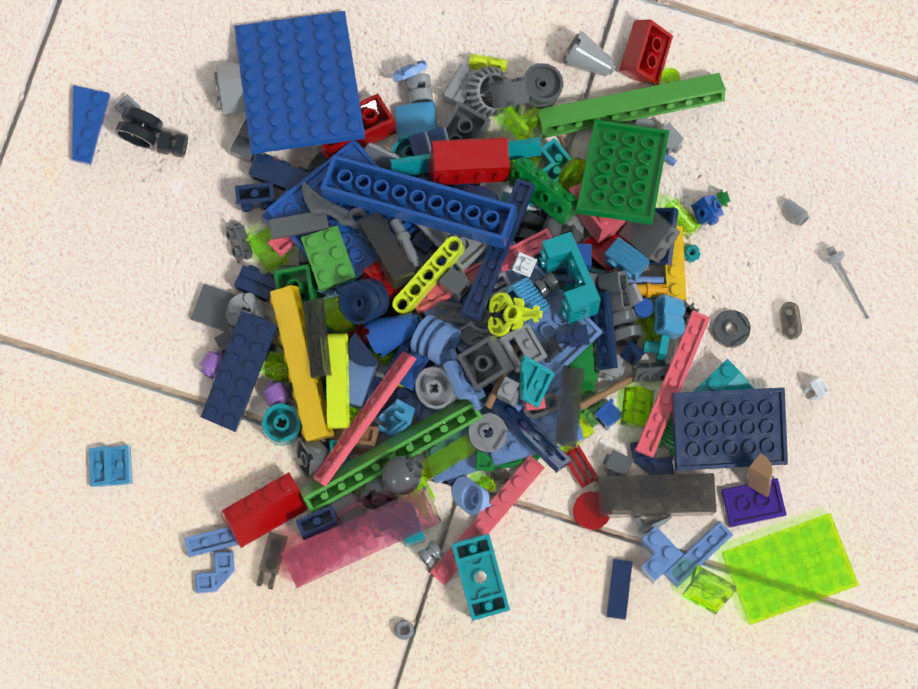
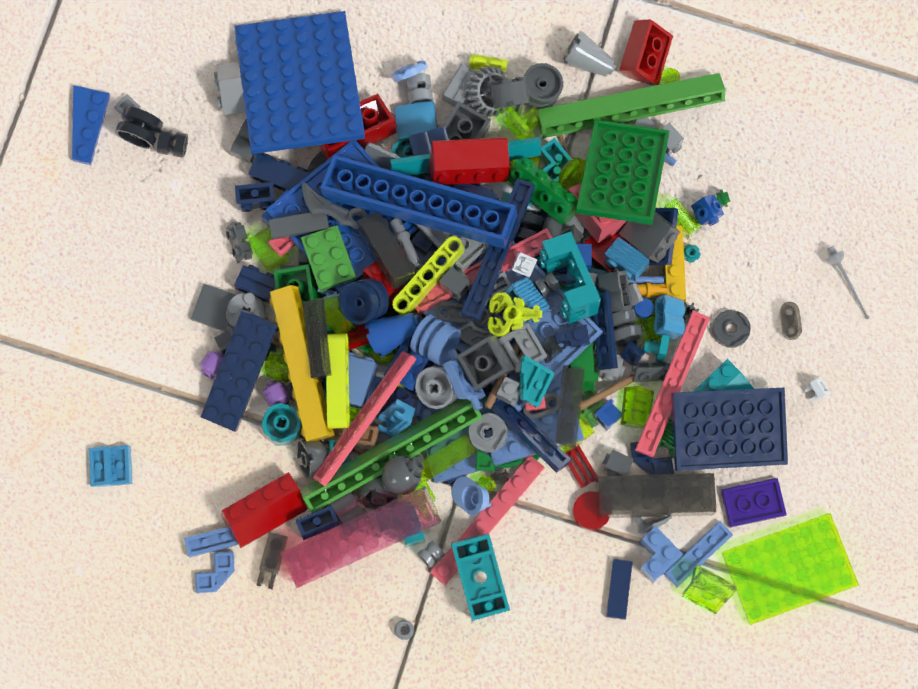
dark blue tile [348,332,380,367] -> none
medium nougat brick [748,453,773,497] -> none
light grey cone [782,199,810,226] -> none

